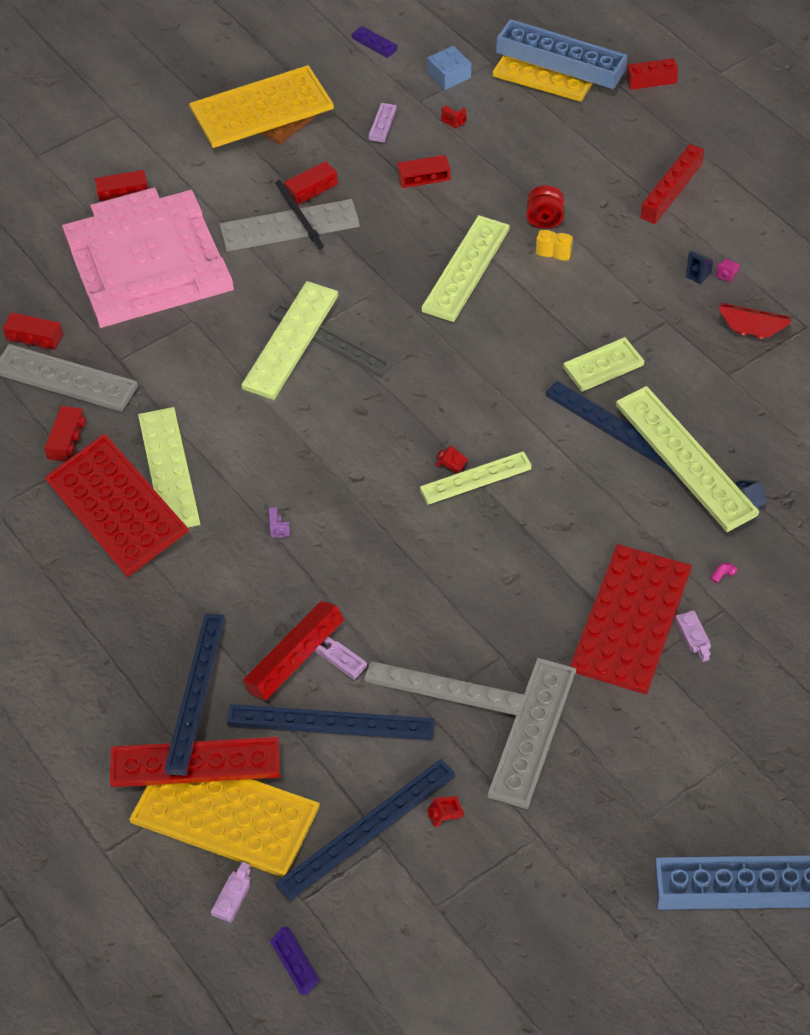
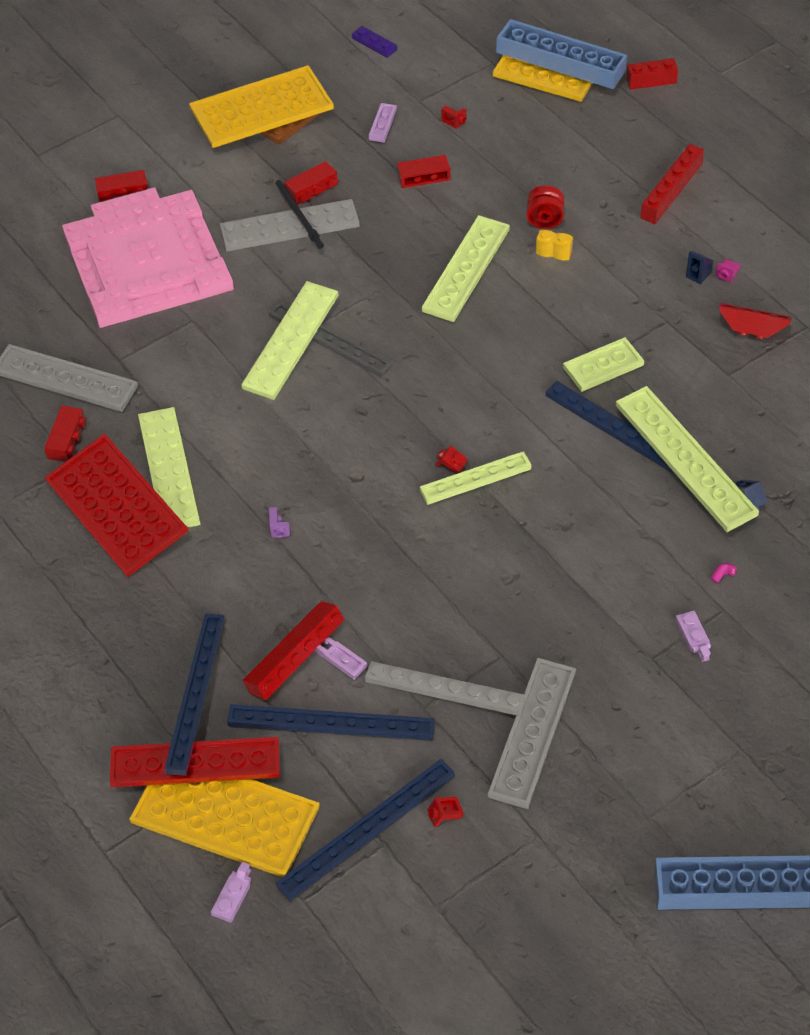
red brick [3,312,63,350] -> none
dark purple plate [270,927,320,995] -> none
medium blue brick [427,46,471,90] -> none
red plate [570,544,692,695] -> none

